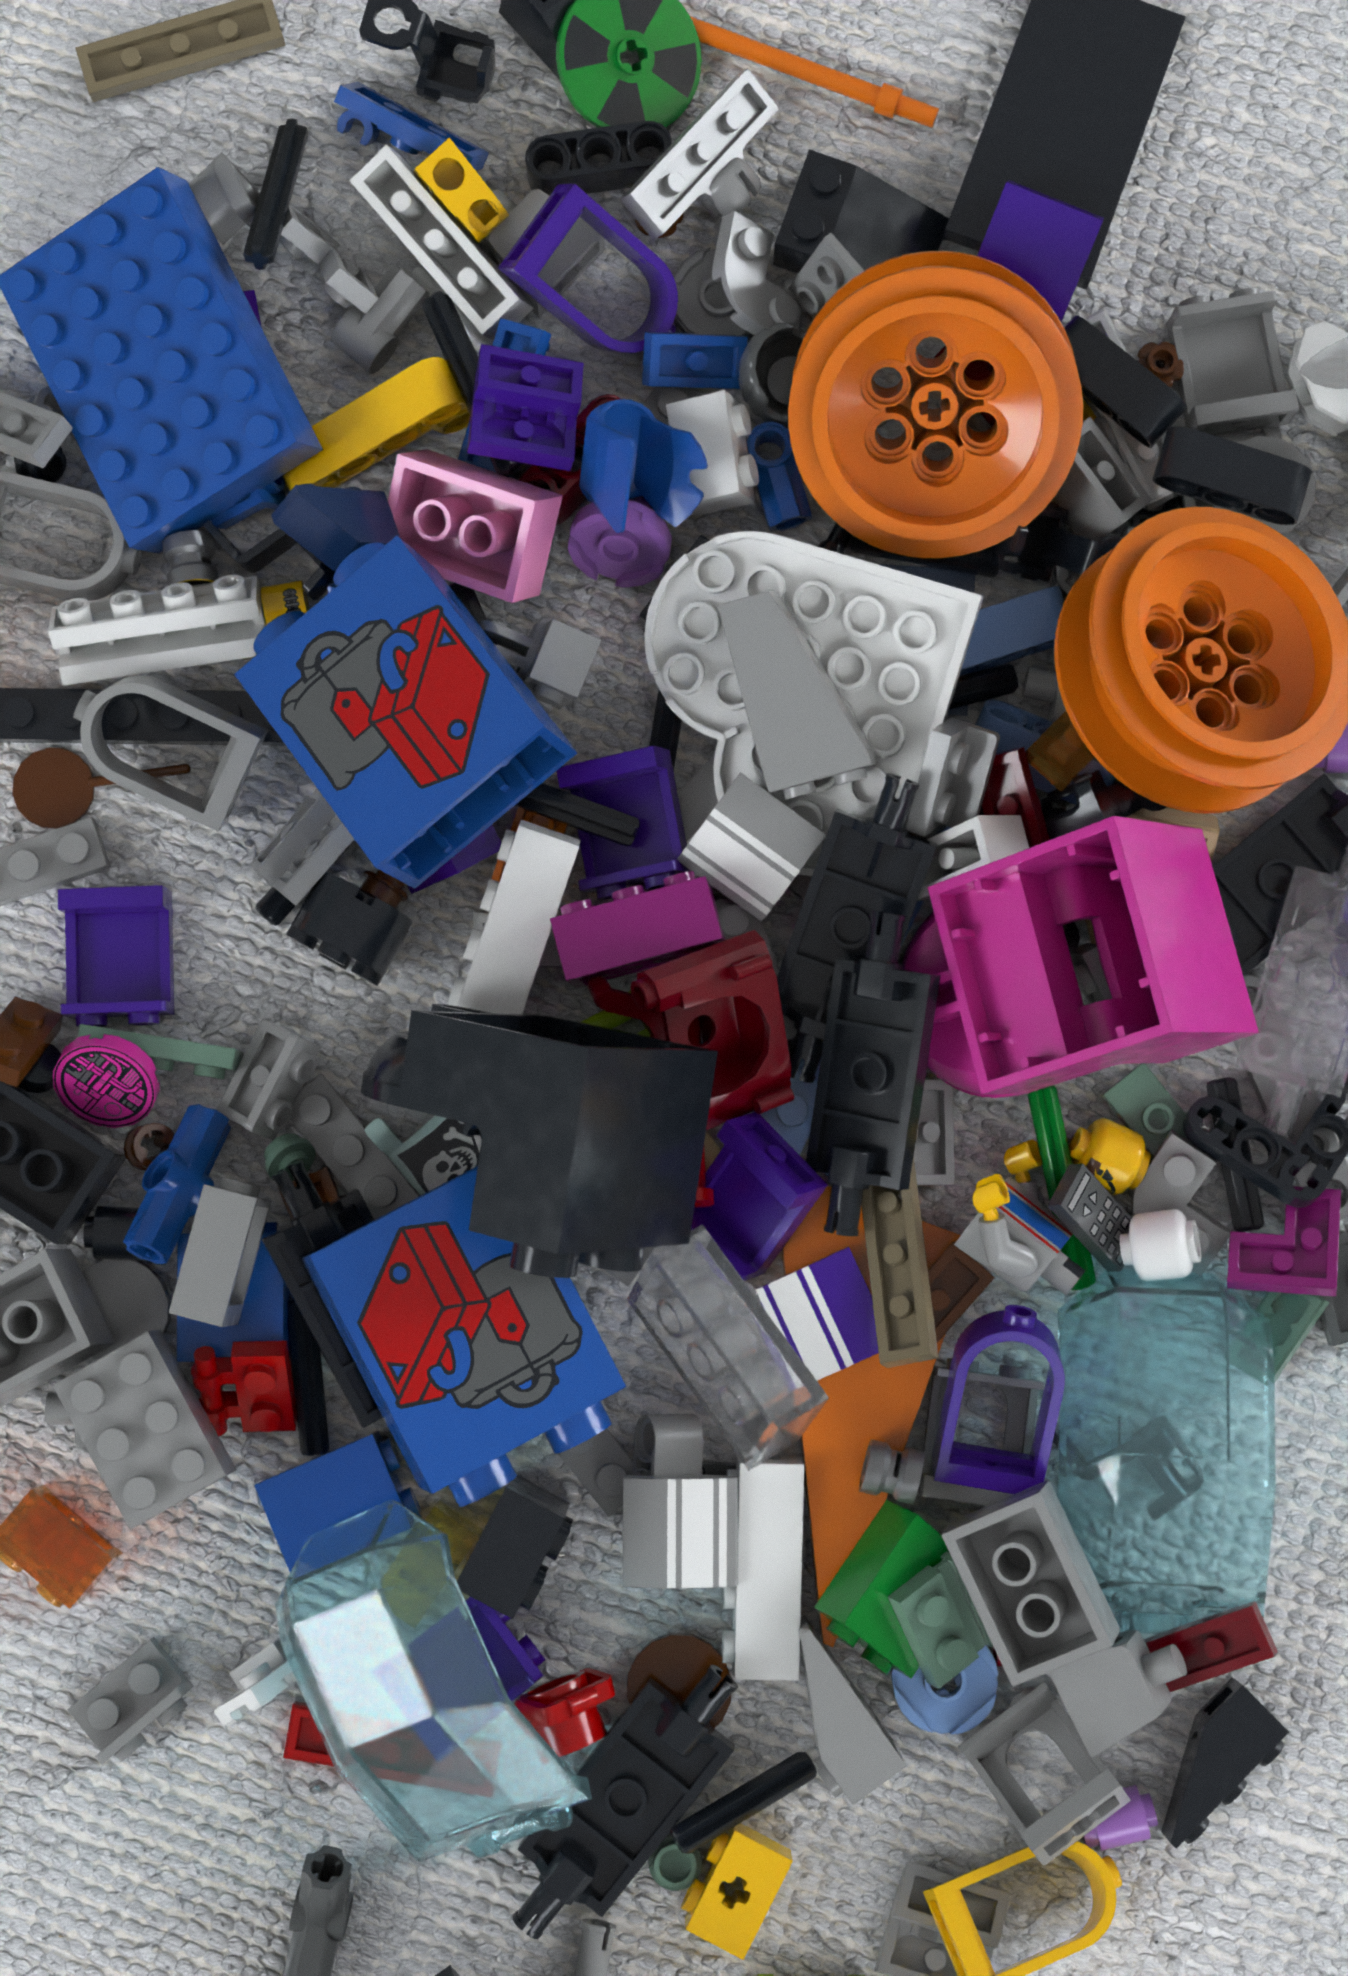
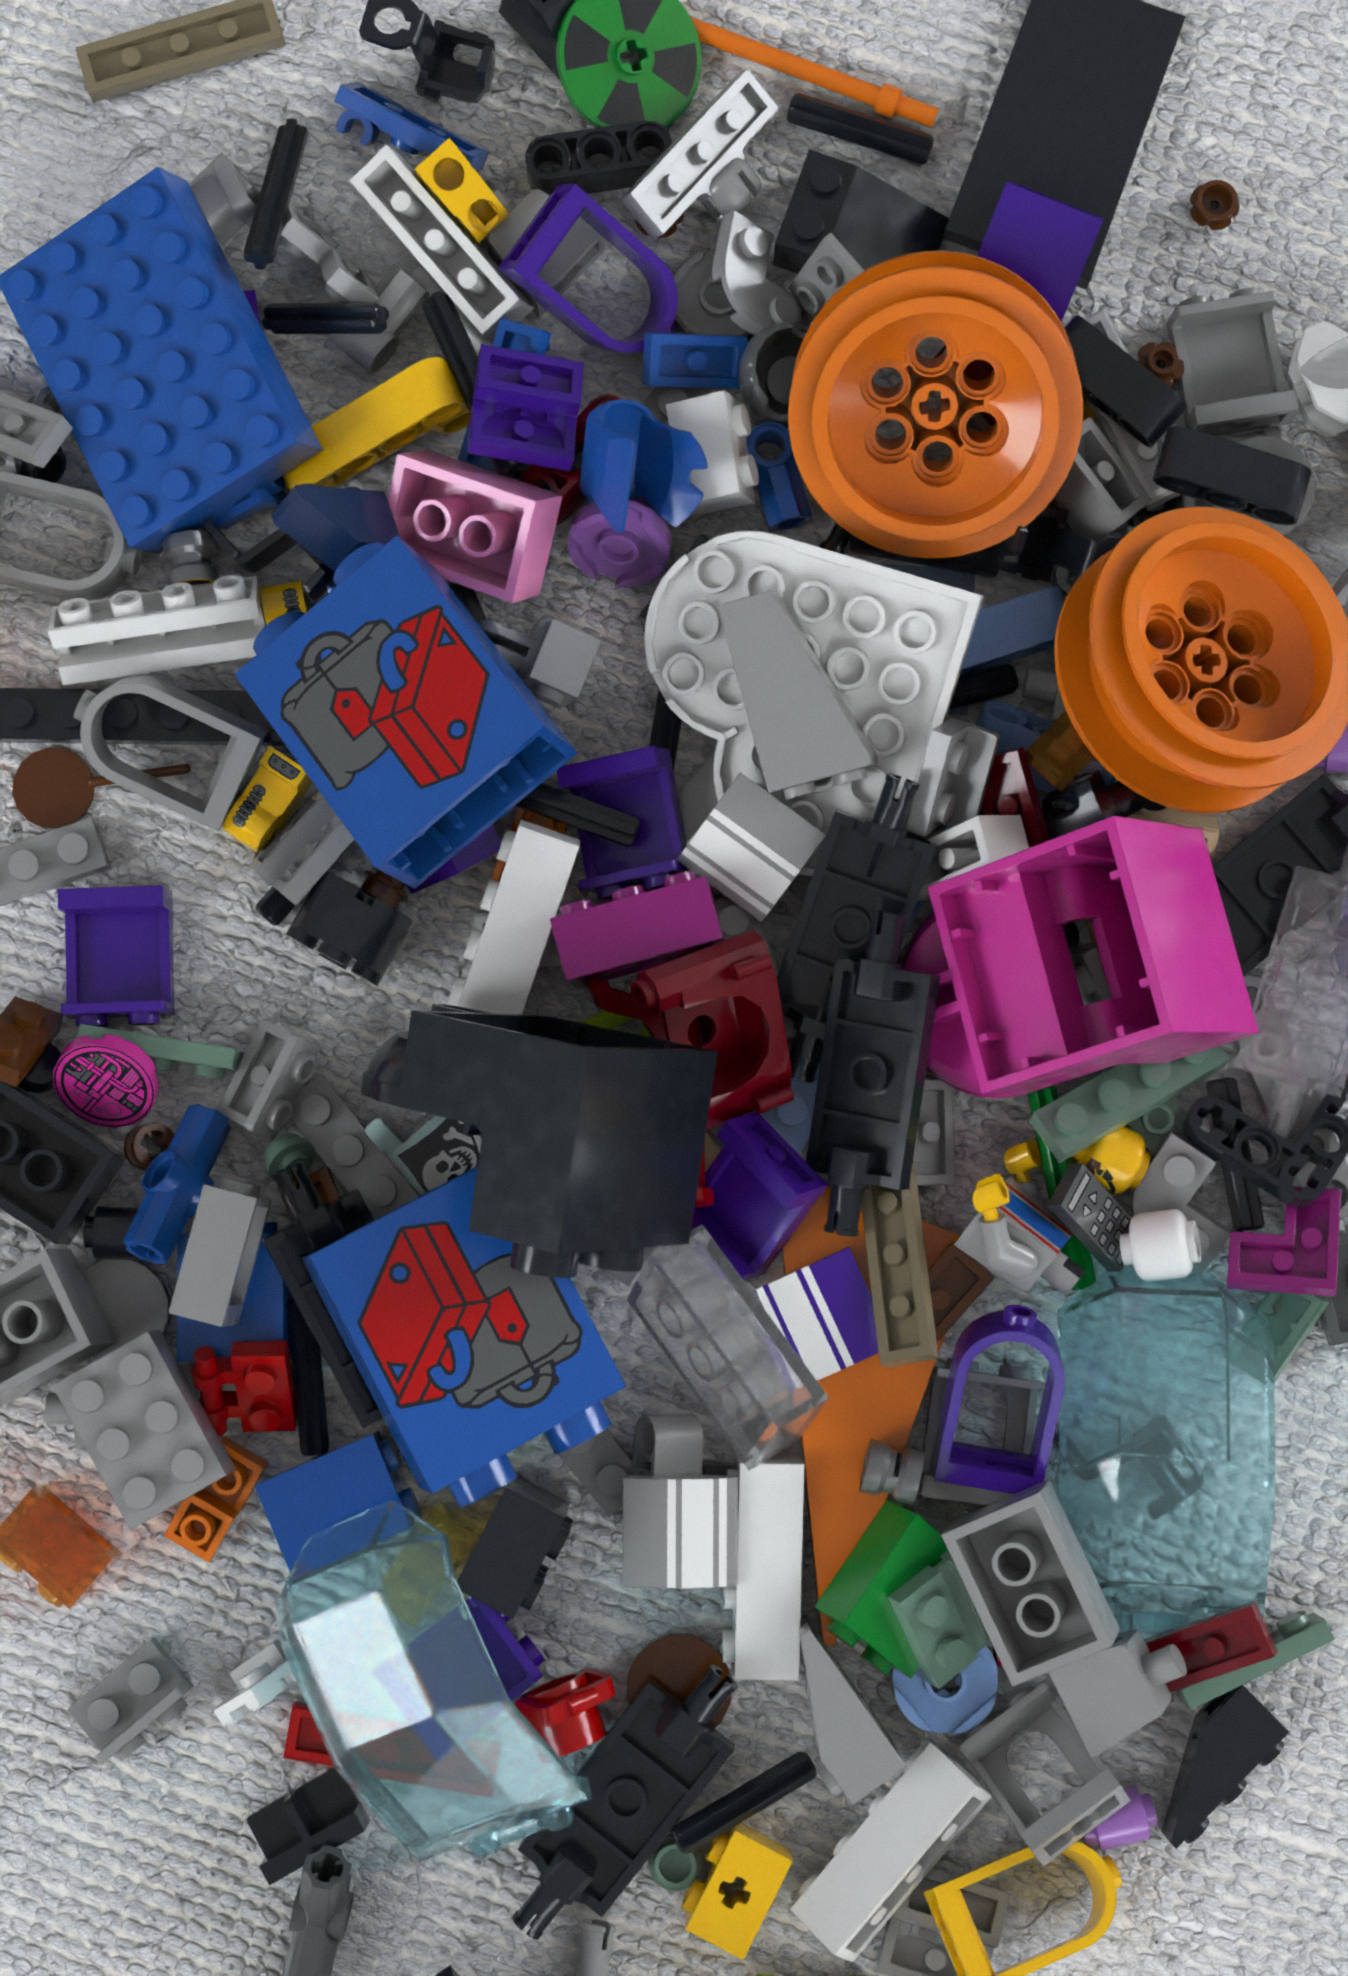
none -> orange slope [164,1436,269,1562]
none -> yellow leg [223,745,313,853]
none -> black panel [247,1767,370,1886]
none -> black axle [261,302,389,334]
none -> black axle [787,93,934,165]
none -> white brick [790,1743,993,1963]
none -> sand green plate [1029,1046,1230,1163]
none -> sand green plate [1176,1611,1335,1710]
none -> reddish brown plate [1190,180,1240,231]

